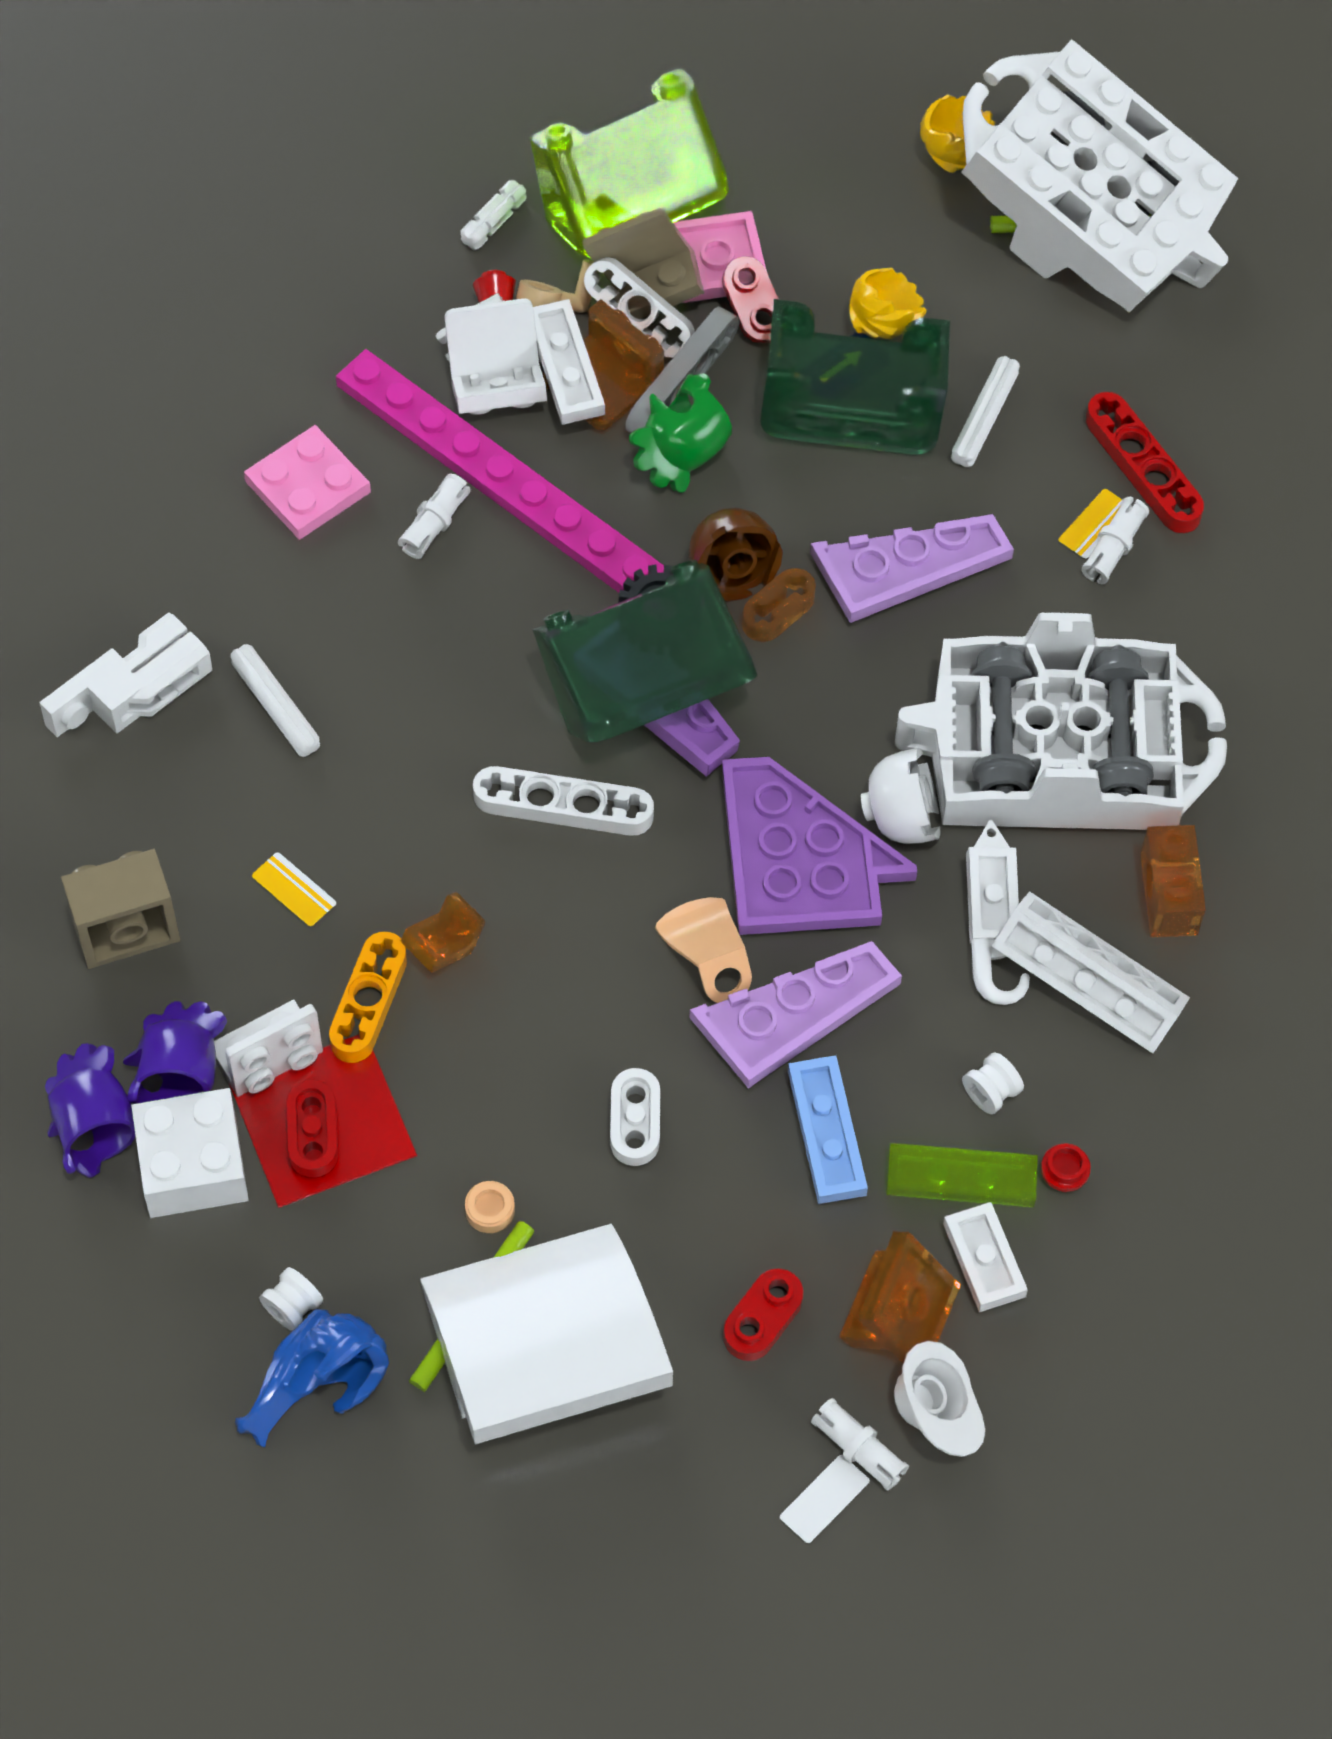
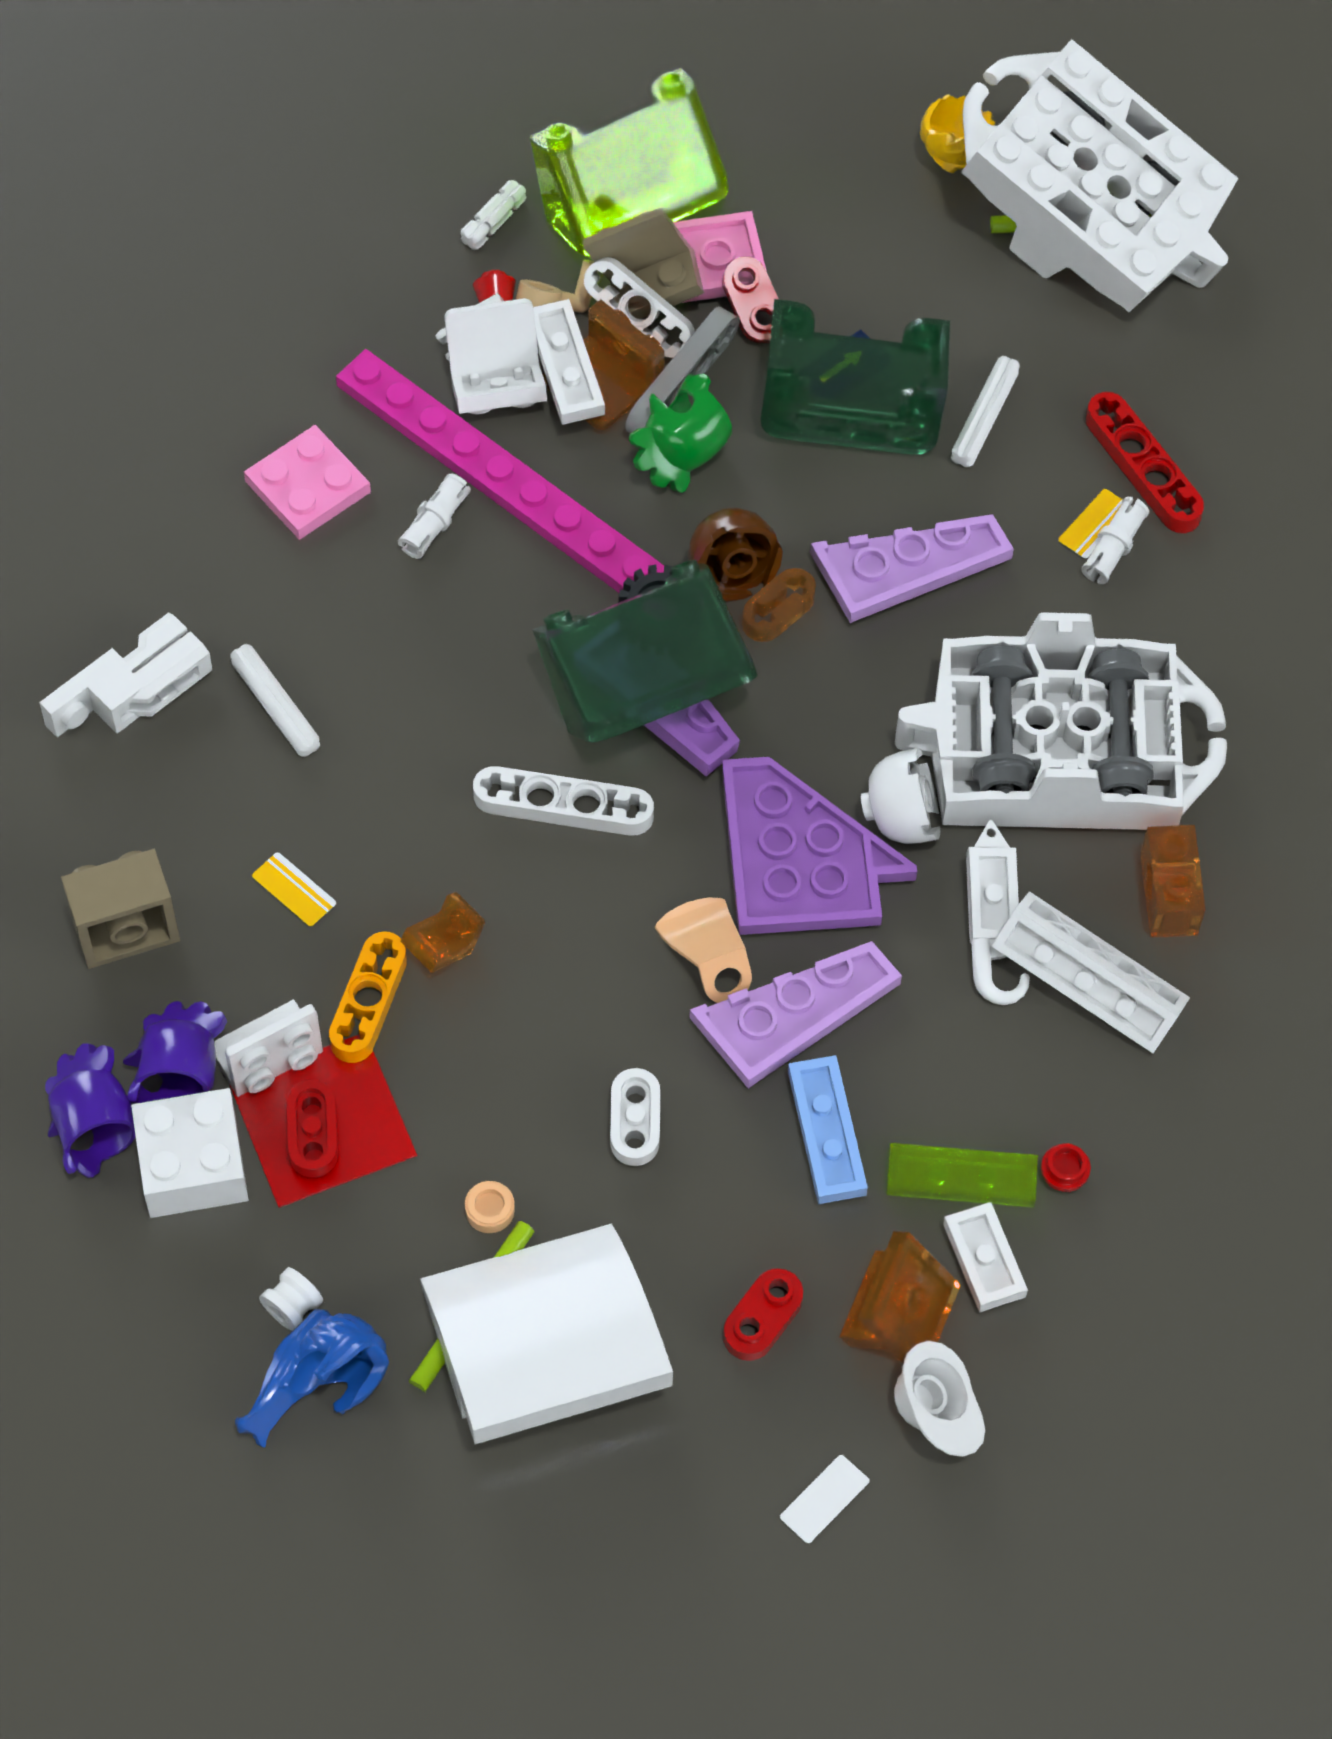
white pin [811,1398,909,1491] -> none
yellow hair [850,268,927,340] -> none
white wheel [962,1052,1024,1115] -> none

